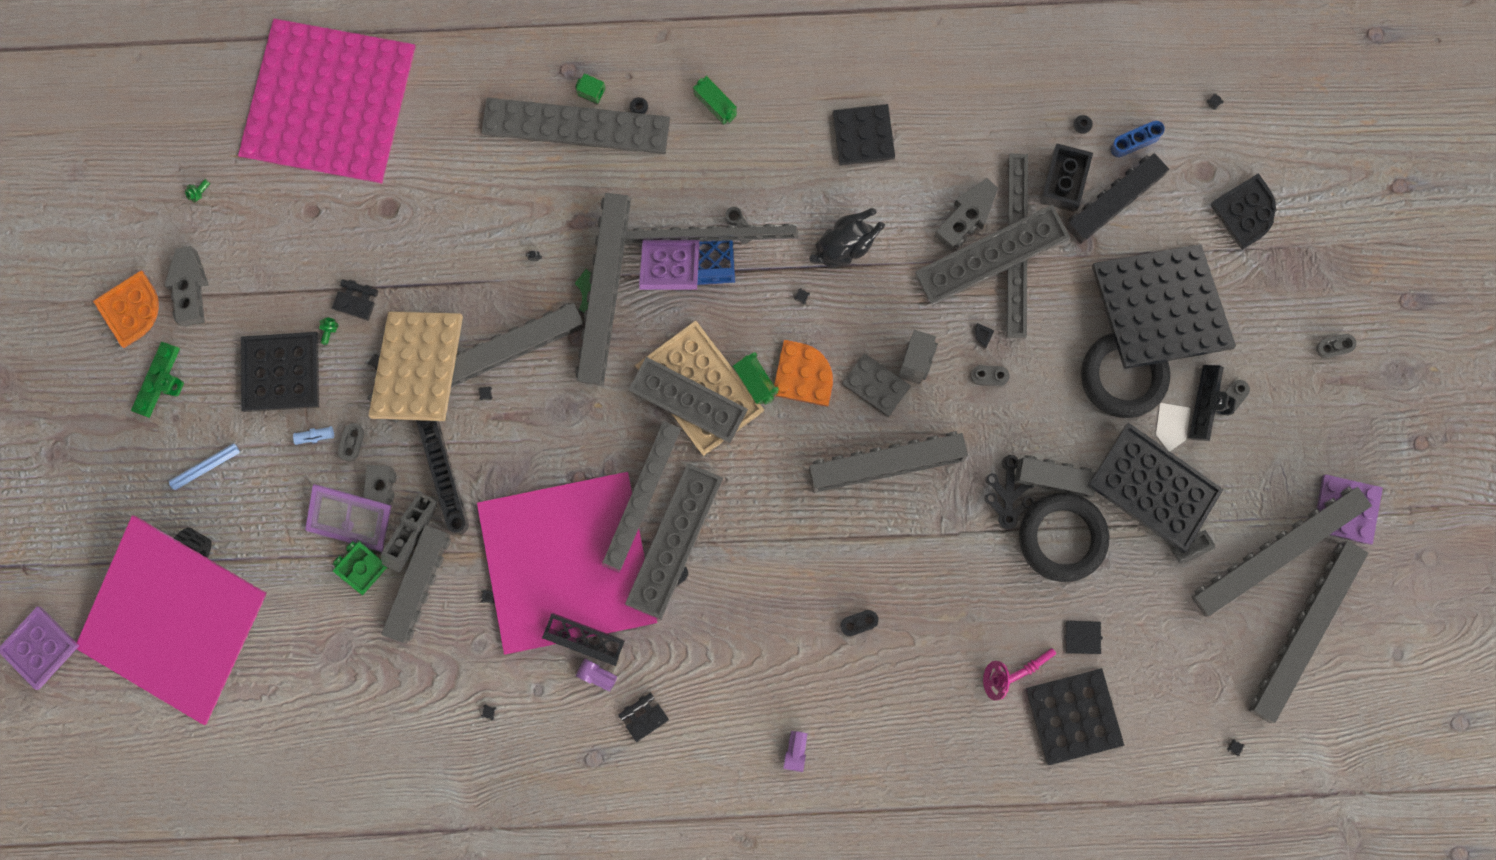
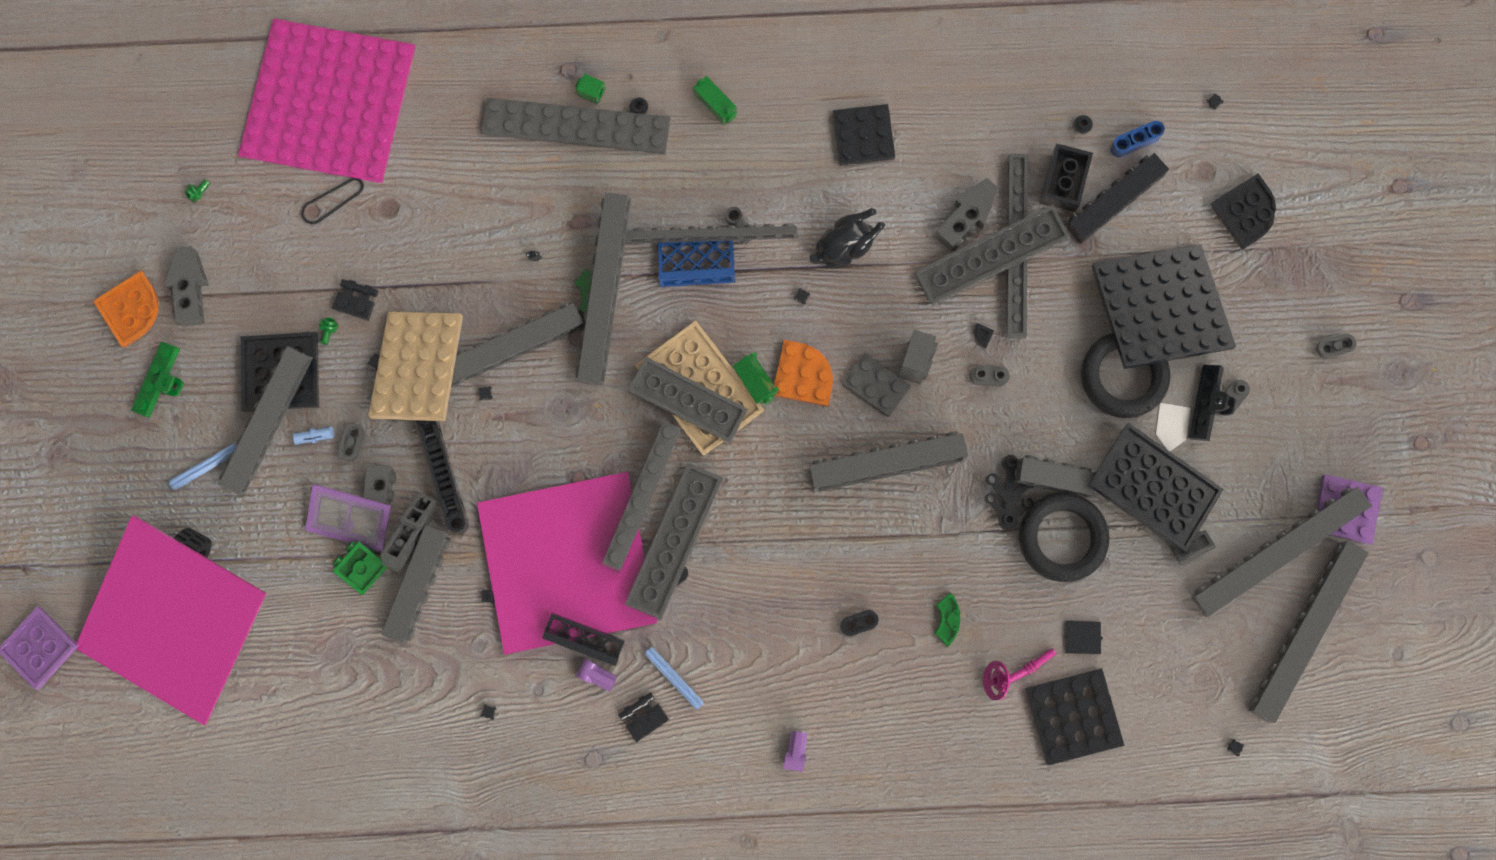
medium lavender plate [639,240,700,290] -> none
none -> dark grey brick [218,346,313,495]
none -> black piece [301,178,364,224]
none -> light blue axle [645,647,704,709]
none -> green tile [934,592,960,647]

